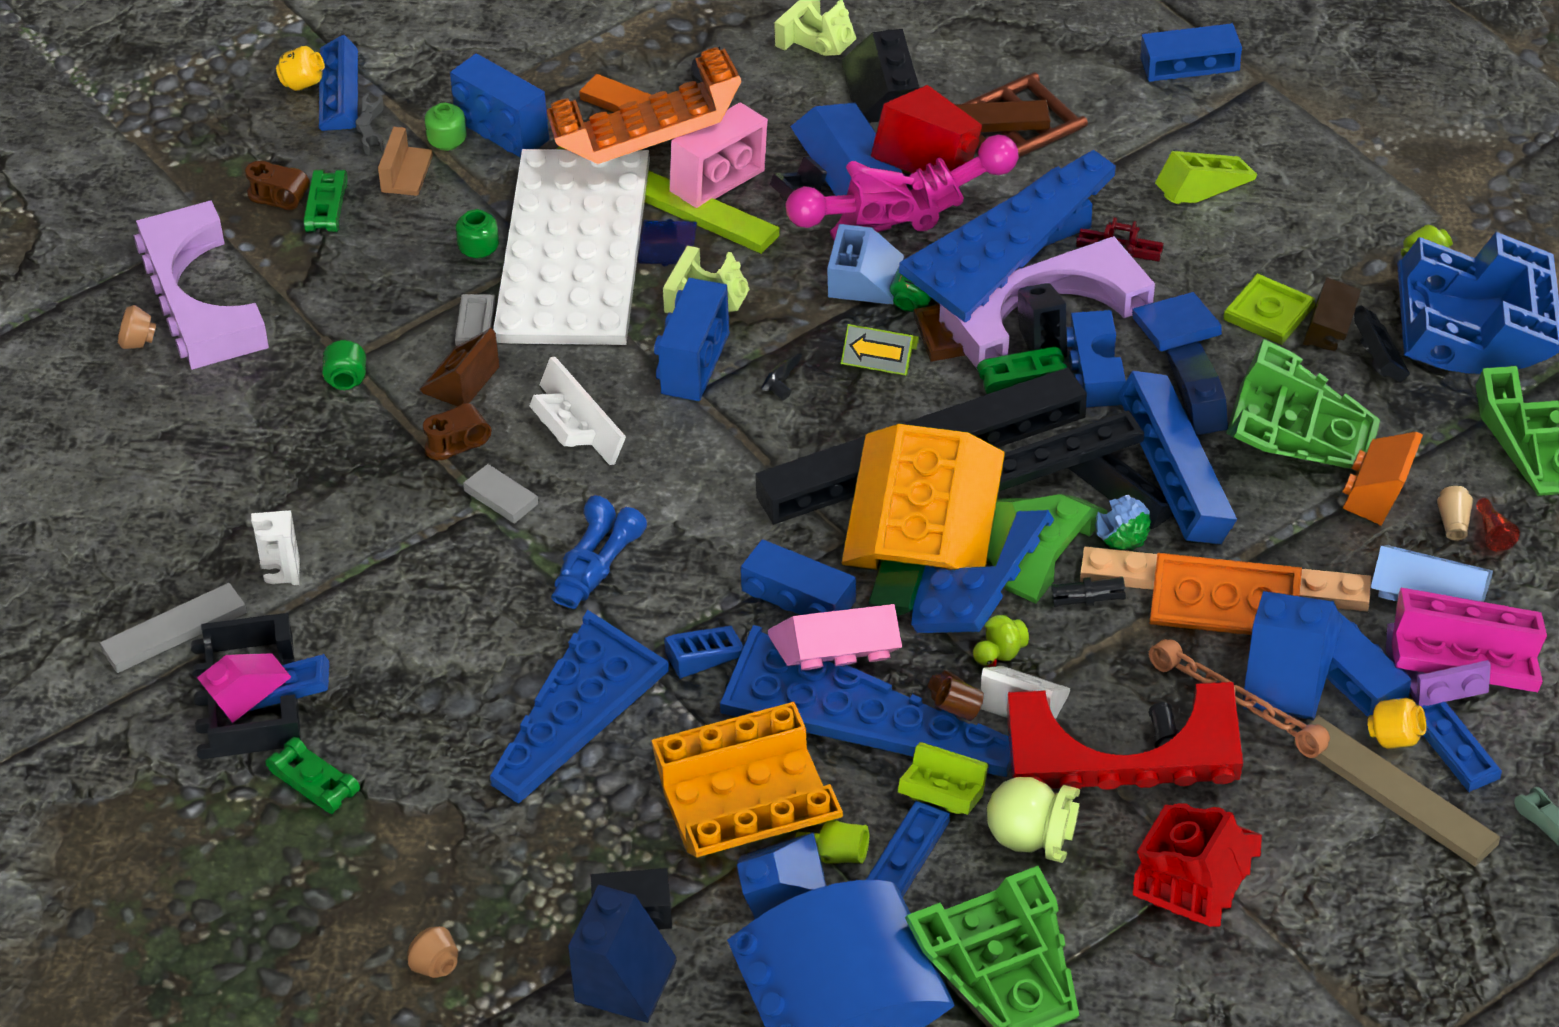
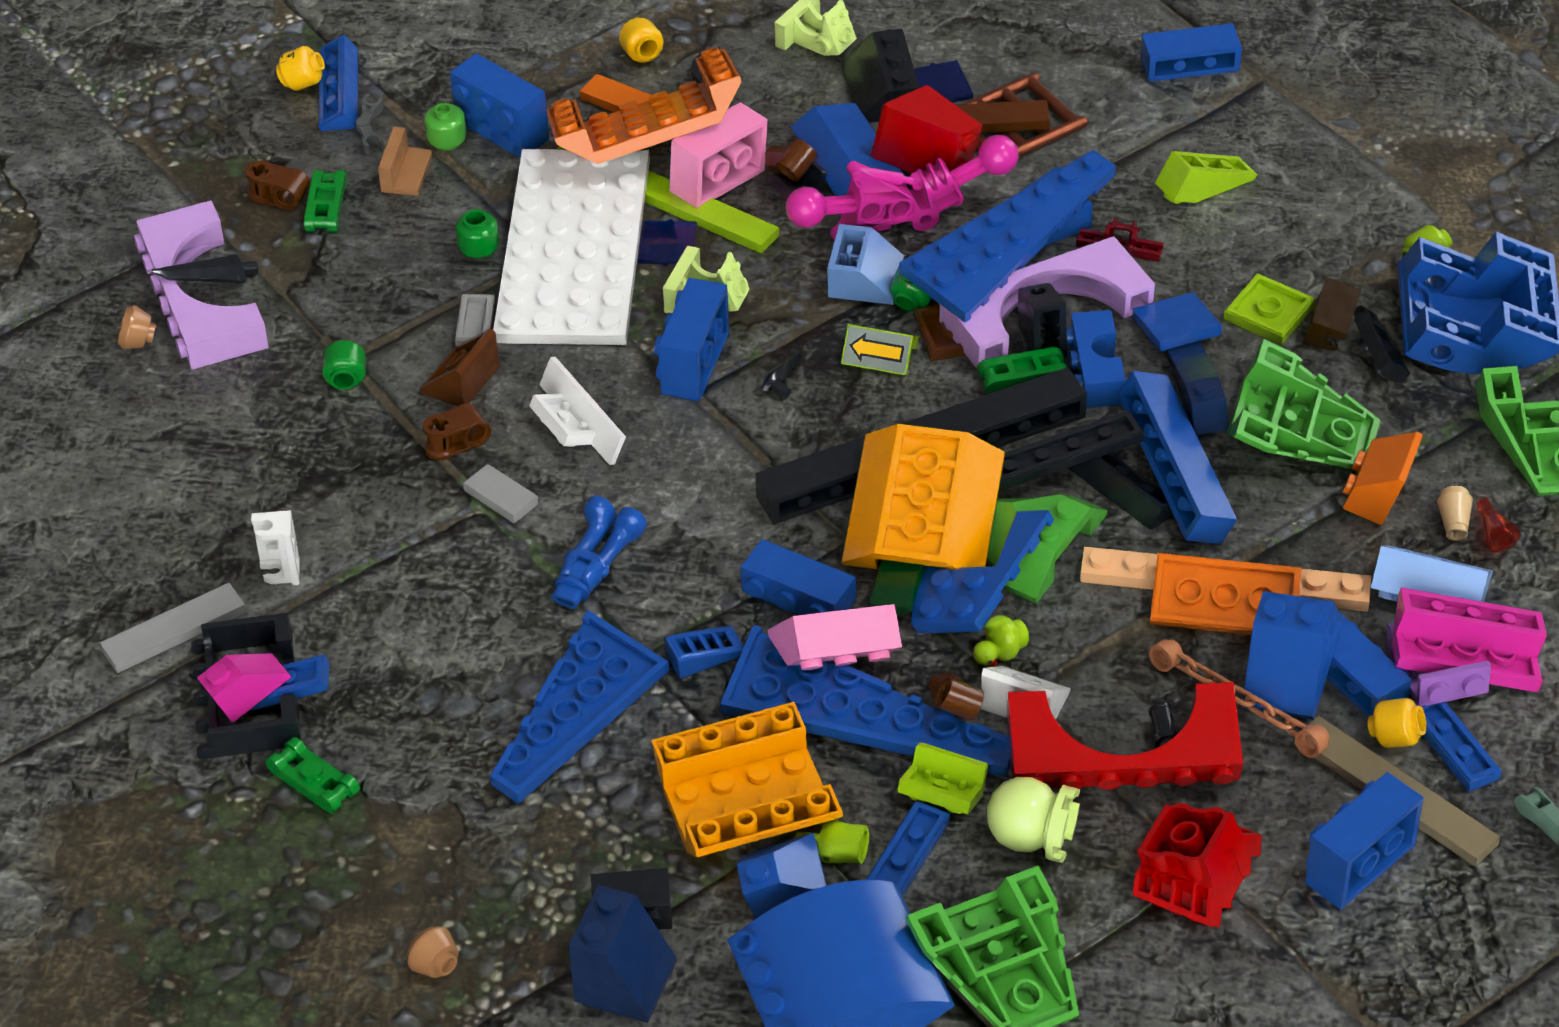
black pin [1051,576,1126,607] -> none
piece [1095,495,1151,551] -> none
none -> black bar [148,254,258,284]
none -> yellow head [619,17,664,63]
none -> reddish brown piece [765,138,818,182]
none -> clear blue piece [914,60,973,103]
none -> blue brick [1305,771,1424,910]

